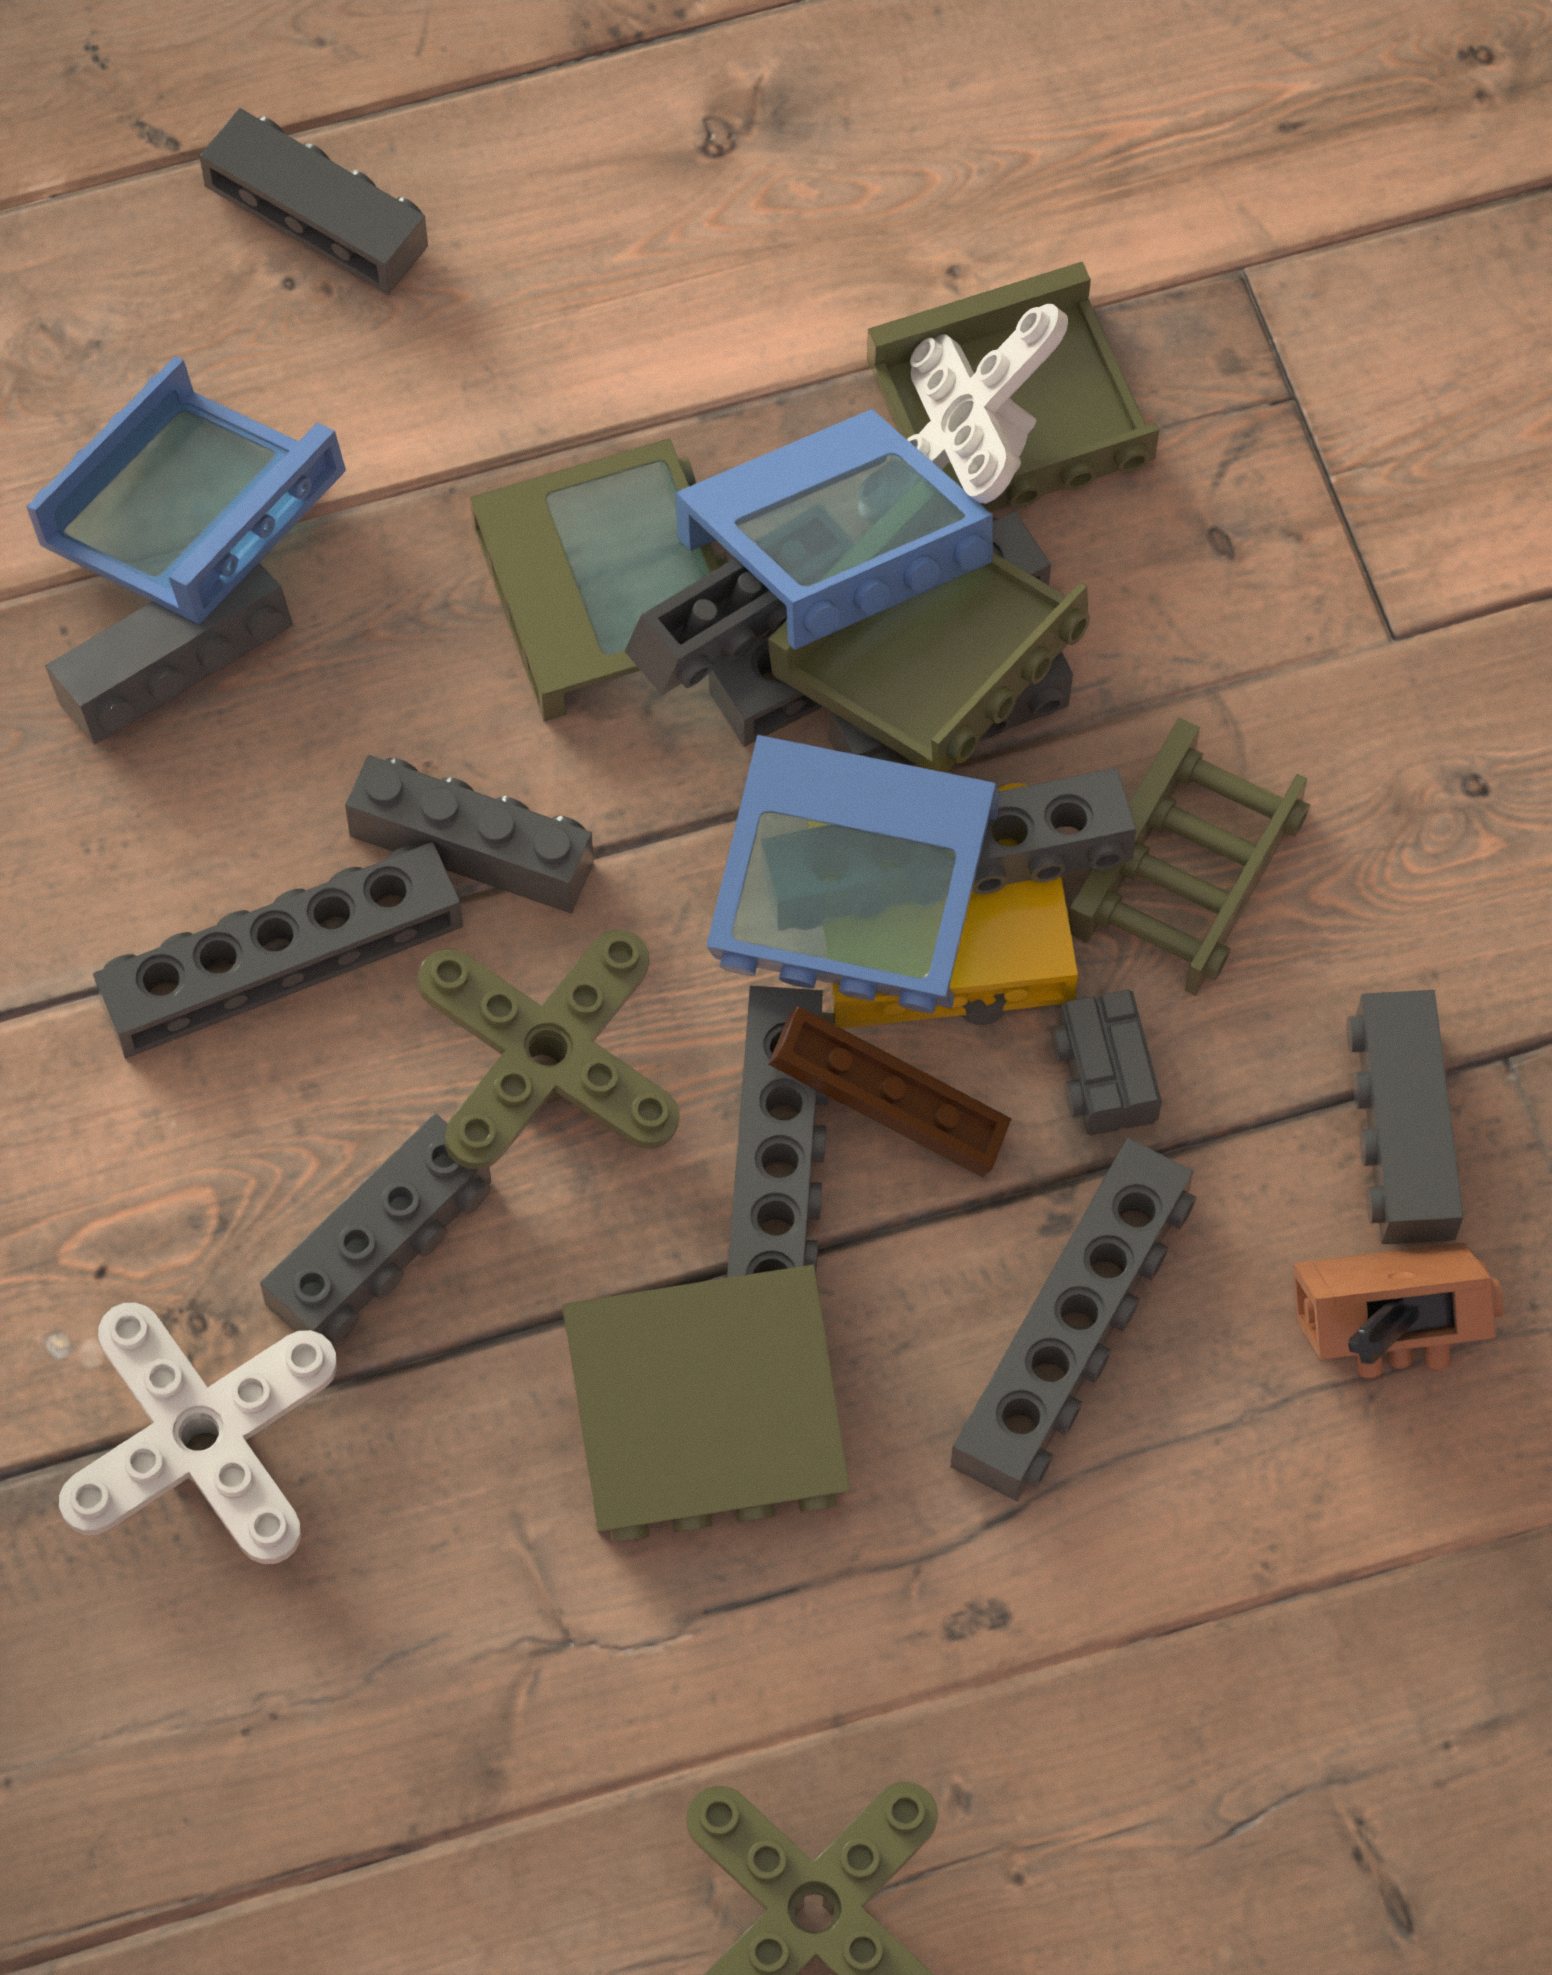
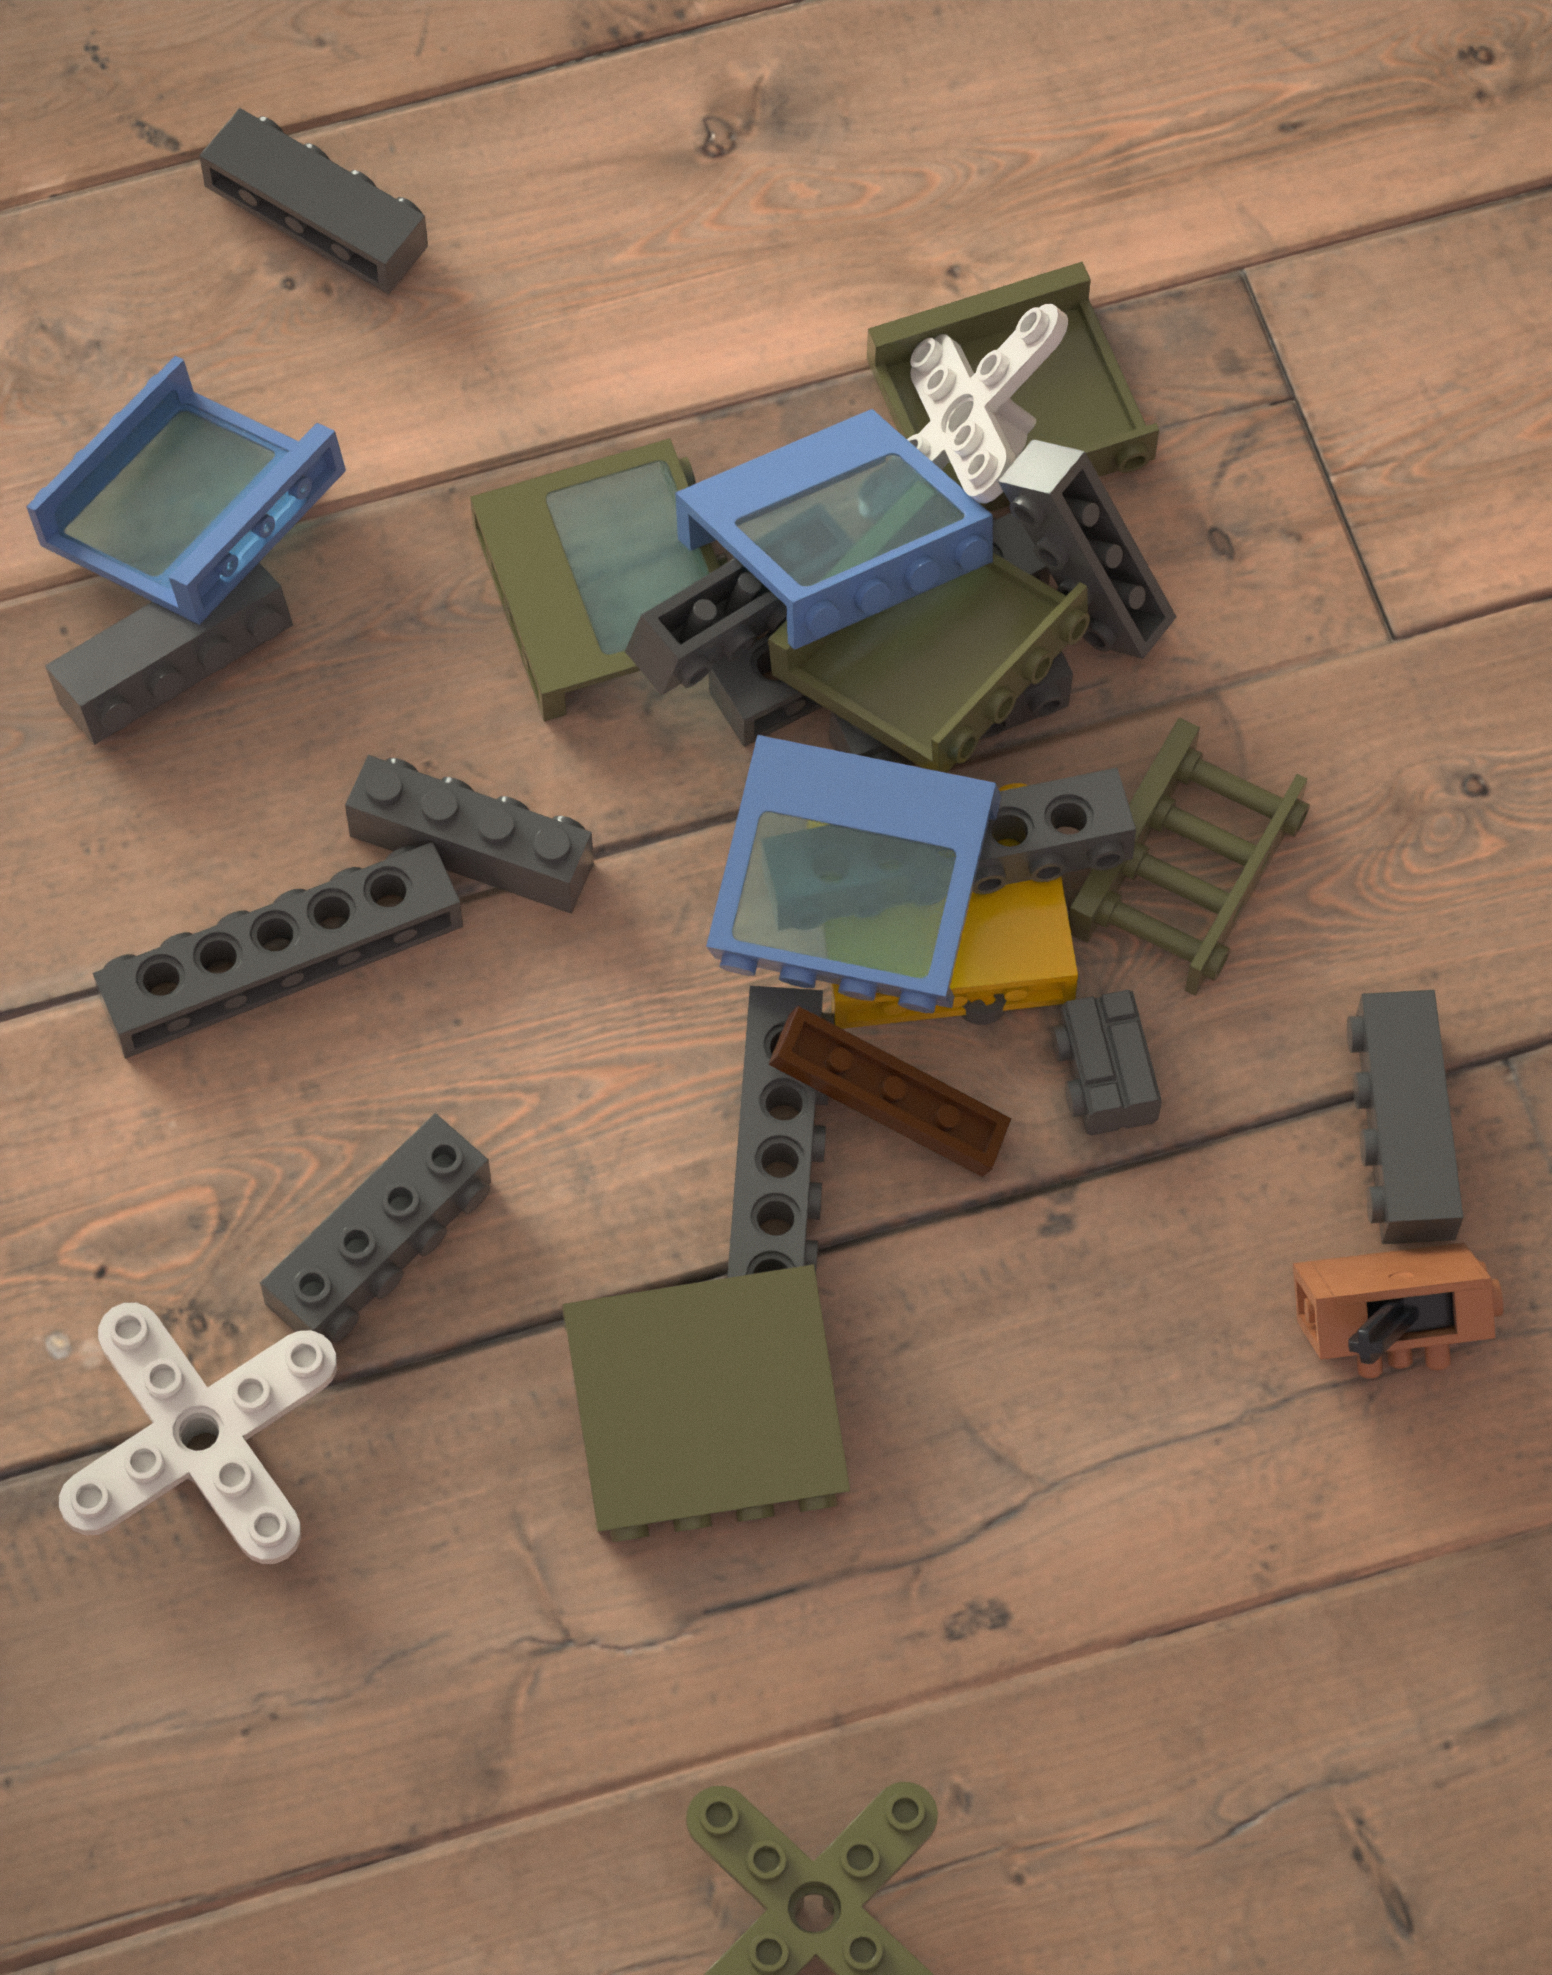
olive piece [418,930,679,1170] -> none
dark grey brick [950,1138,1196,1501] -> none
none -> dark grey brick [998,439,1177,659]

